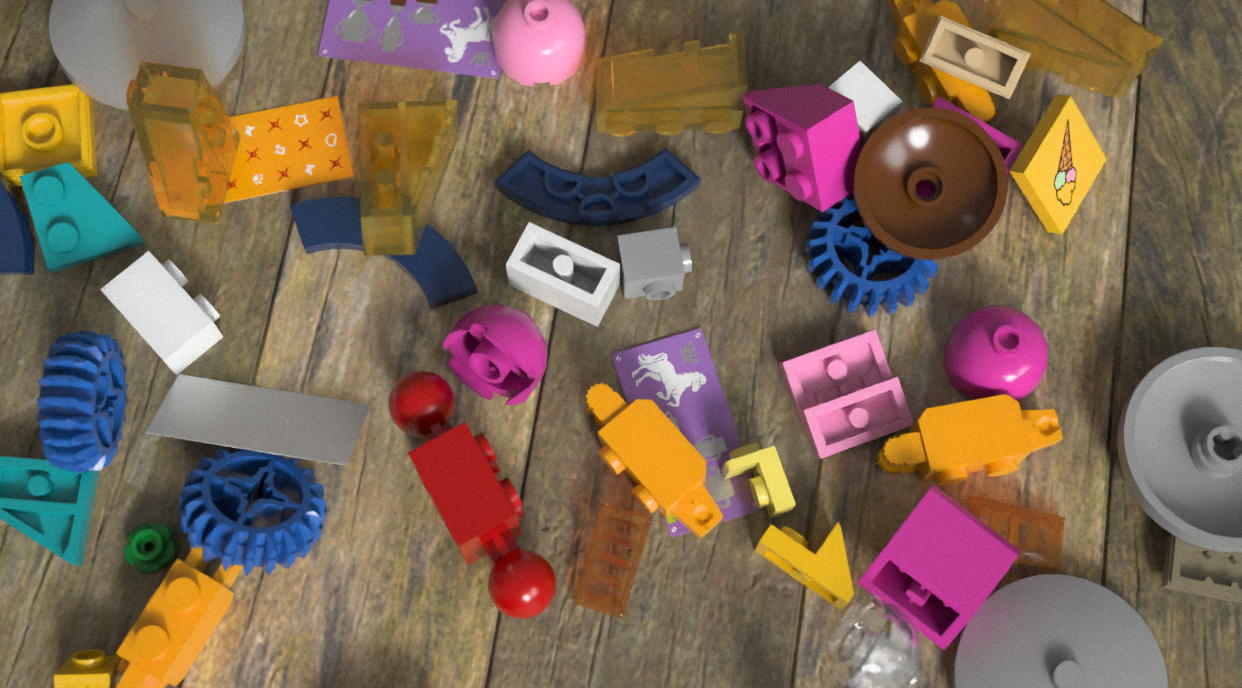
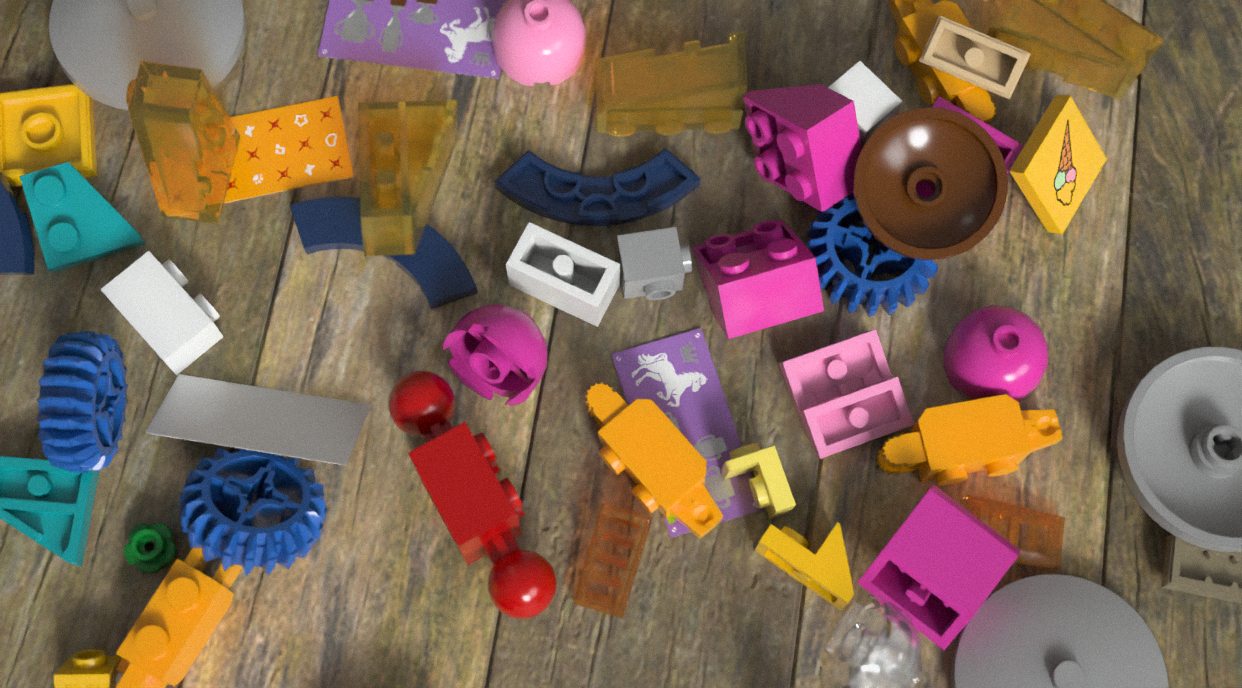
none -> dark pink slope [692,220,824,339]

